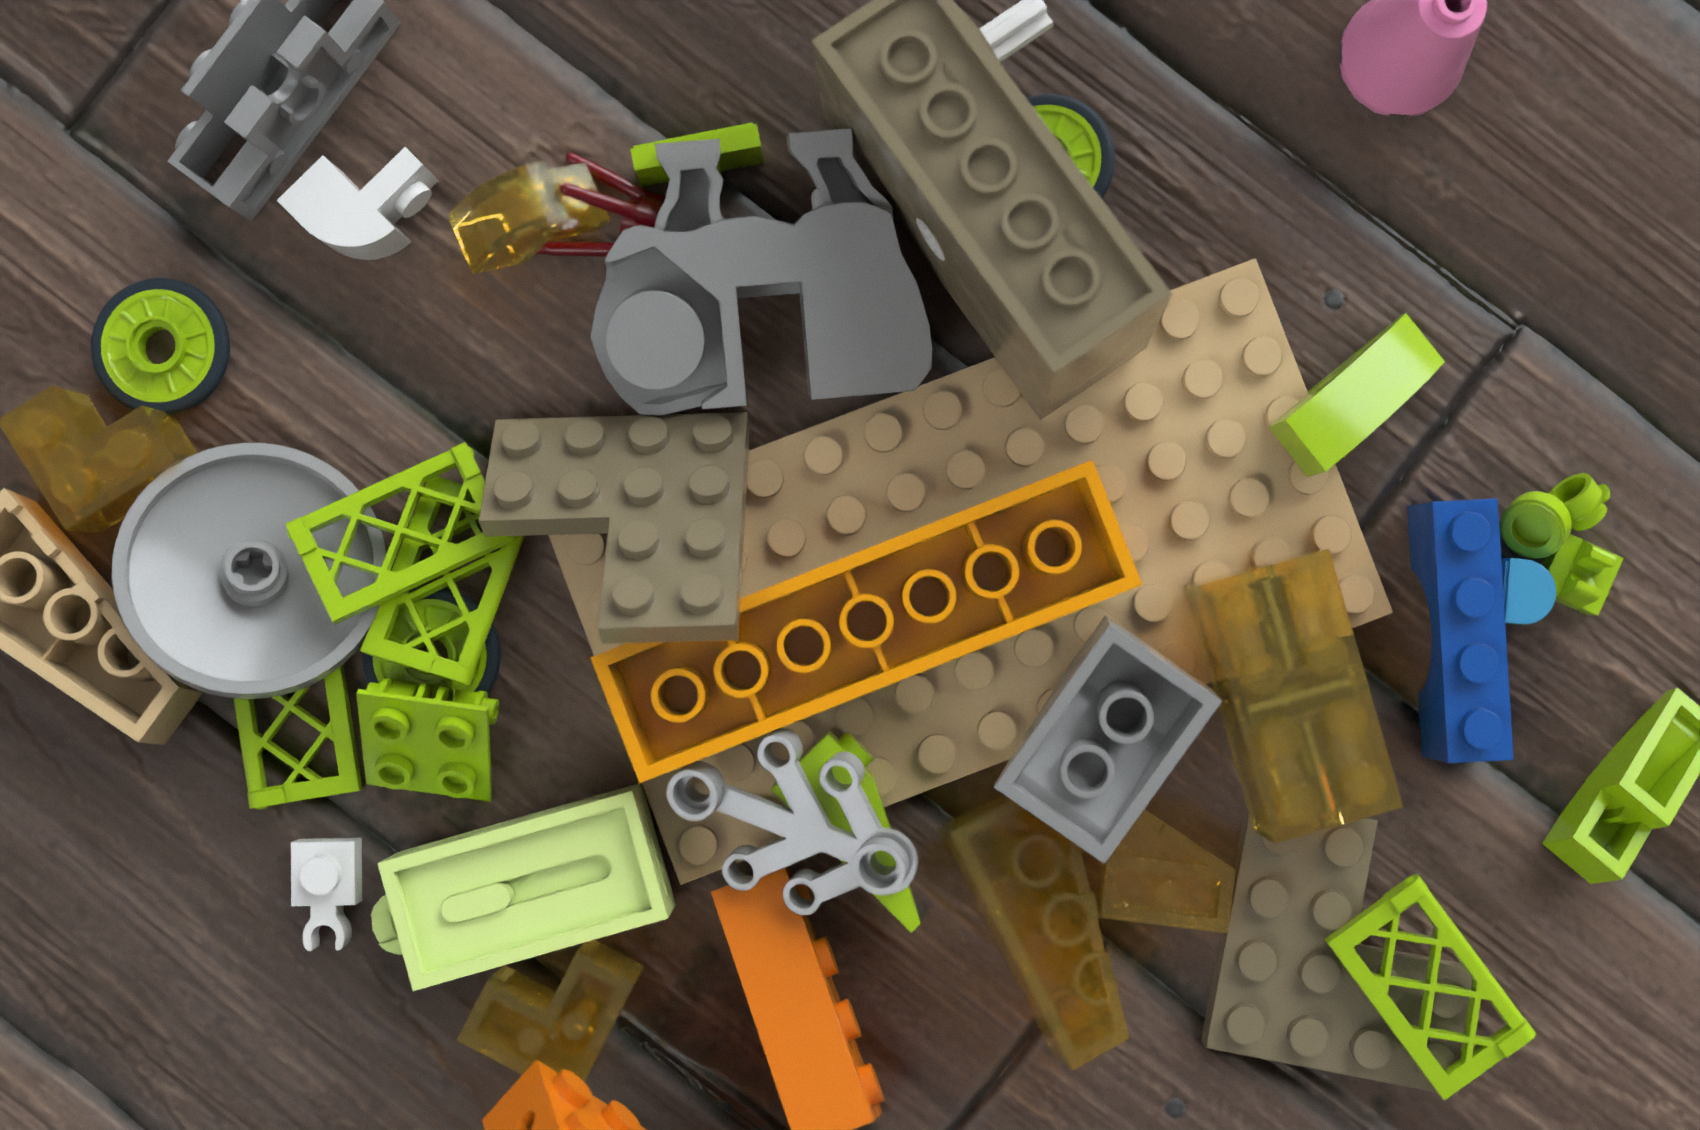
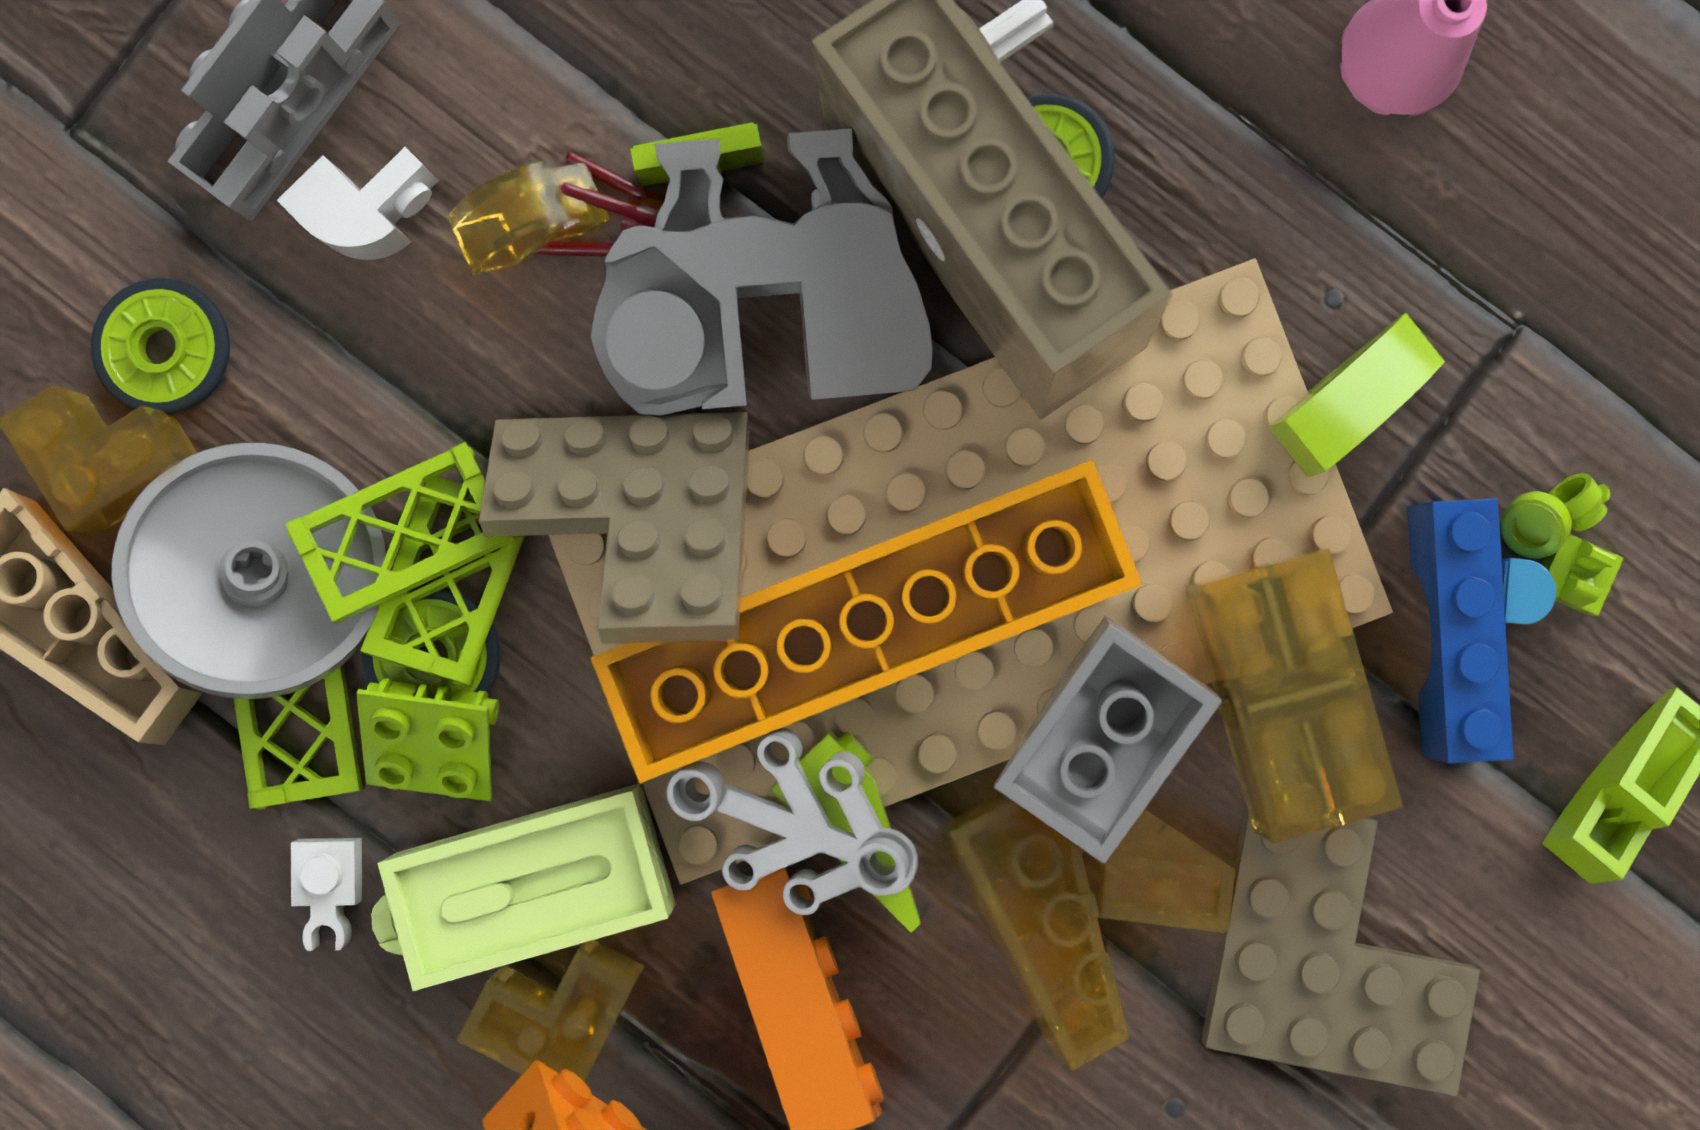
lime window [1324,874,1536,1101] -> none

